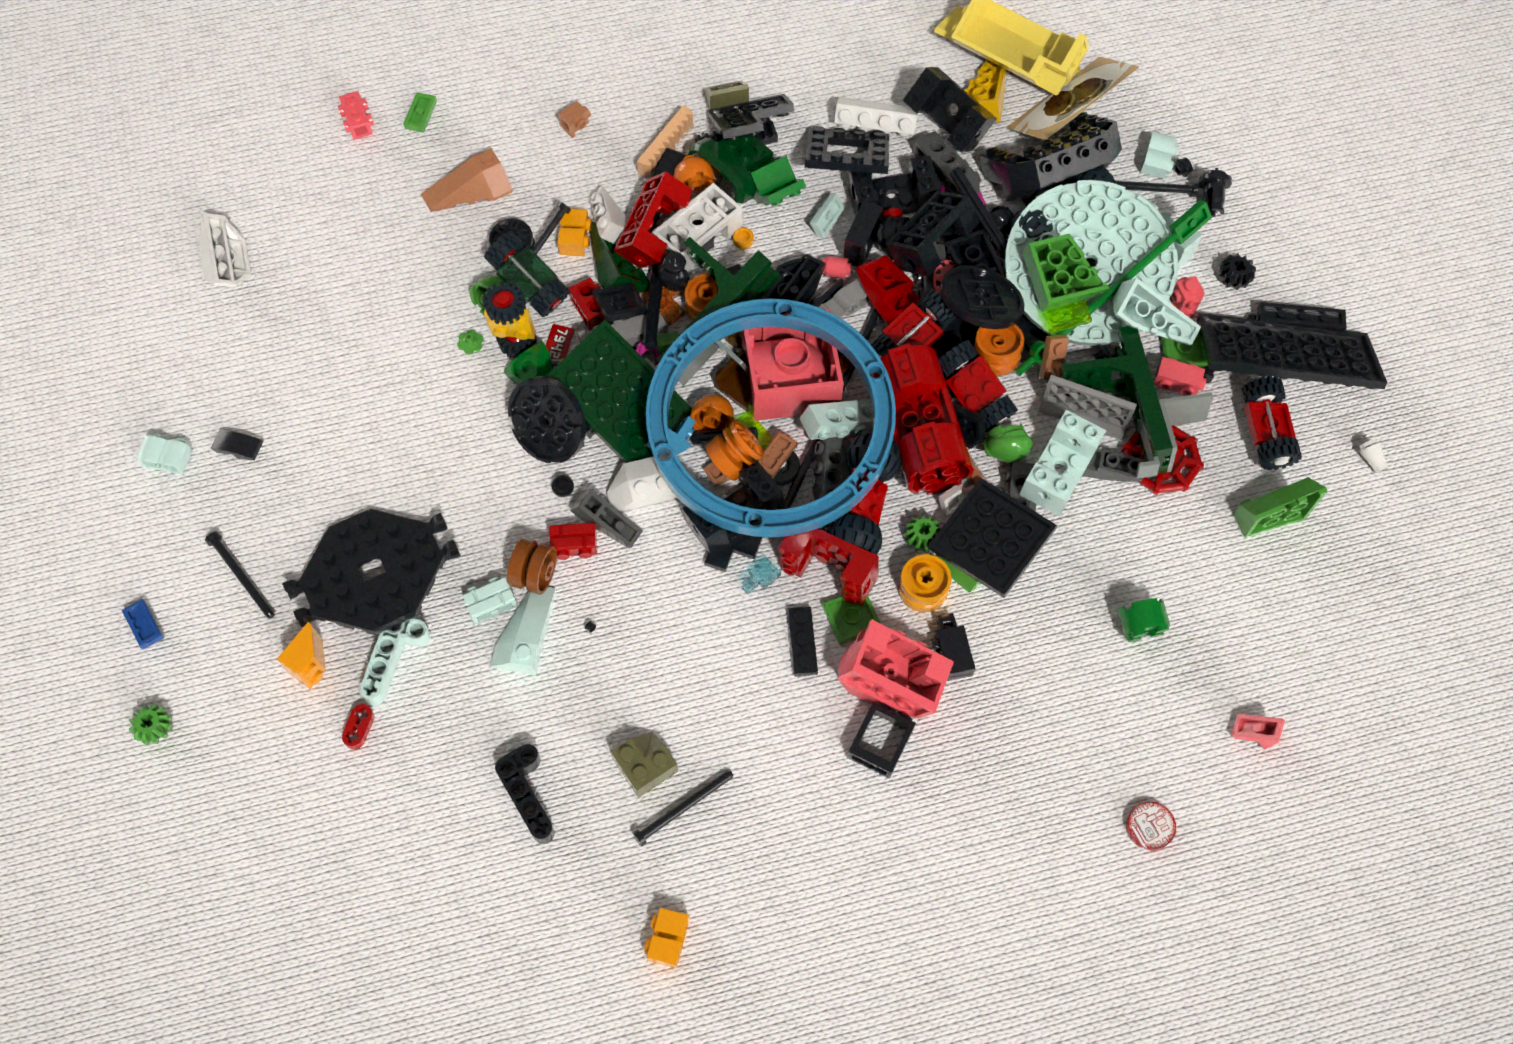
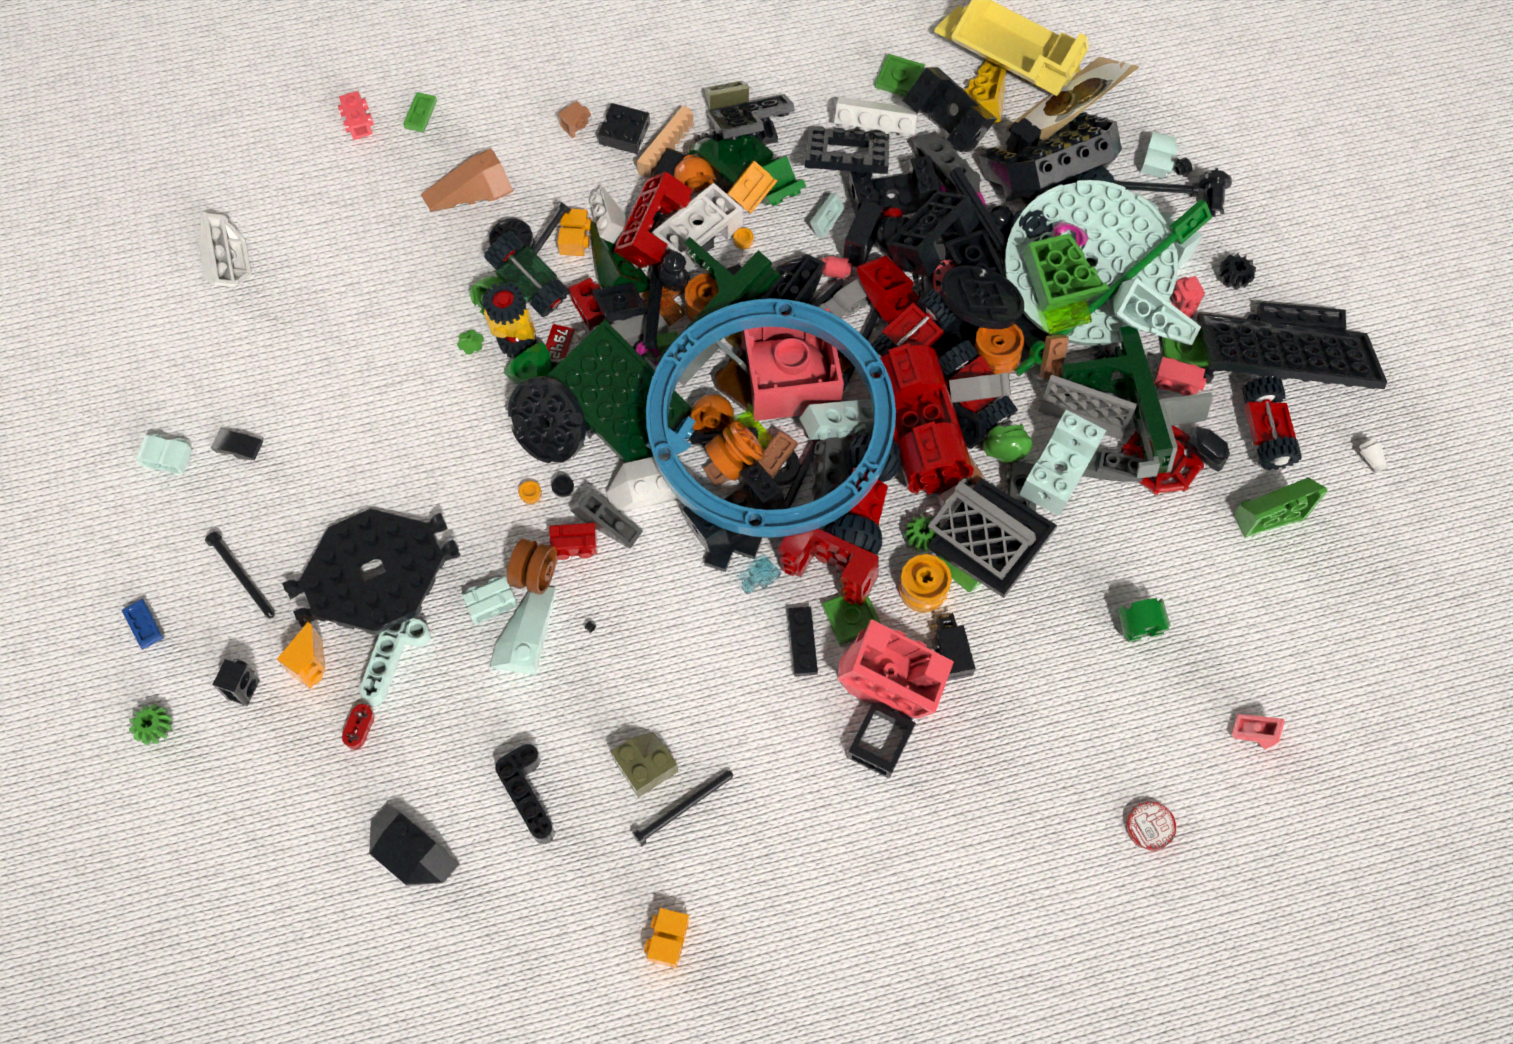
none -> black brick [212,659,260,706]
none -> black wedge [369,803,460,886]
none -> light orange tile [519,481,542,504]
none -> black piece [598,103,650,154]
none -> light orange plate [727,161,777,214]
none -> bright green tile [875,54,925,97]
none -> light grey fence [928,481,1036,580]
none -> light grey piece [949,373,1011,403]
none -> black brick [1006,118,1042,154]
none -> dark pink piece [1053,222,1088,247]
none -> black slope [1184,427,1230,472]

